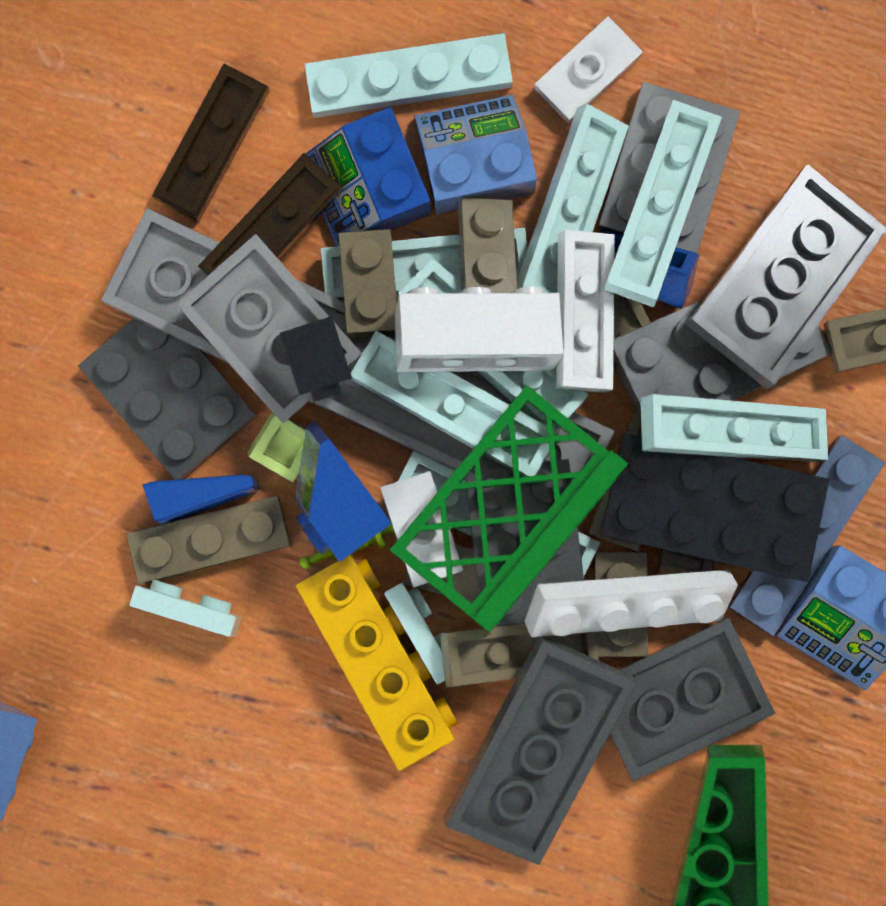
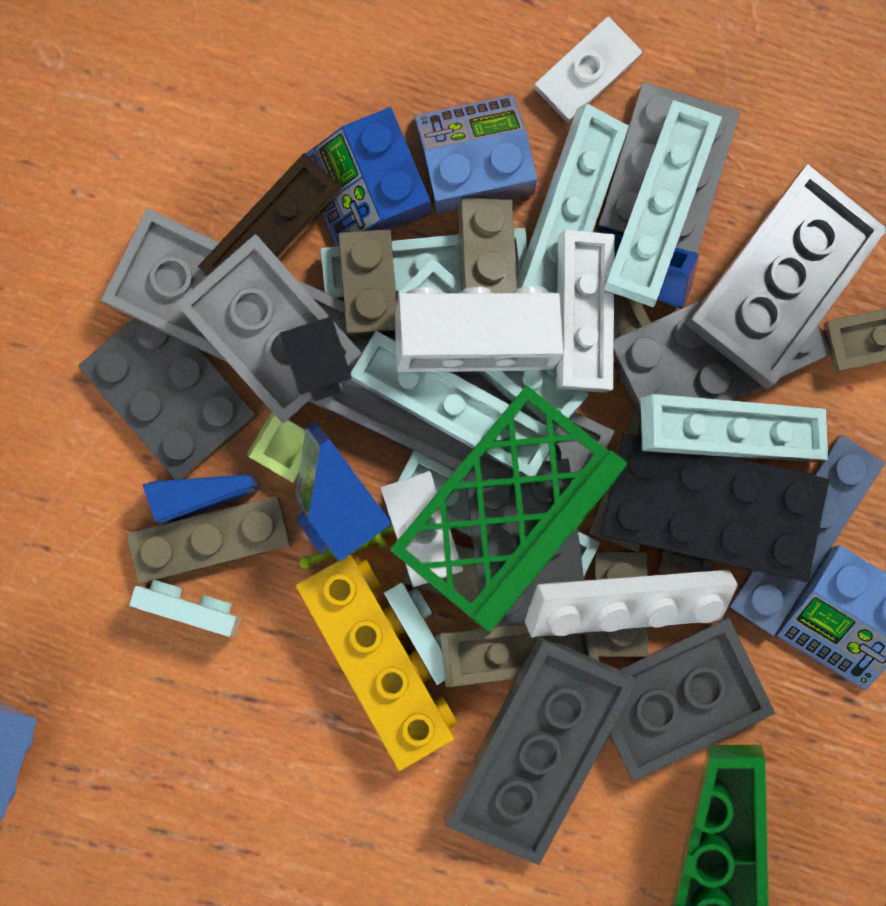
dark brown tile [152,64,270,222] -> none
light aqua plate [305,33,513,118] -> none

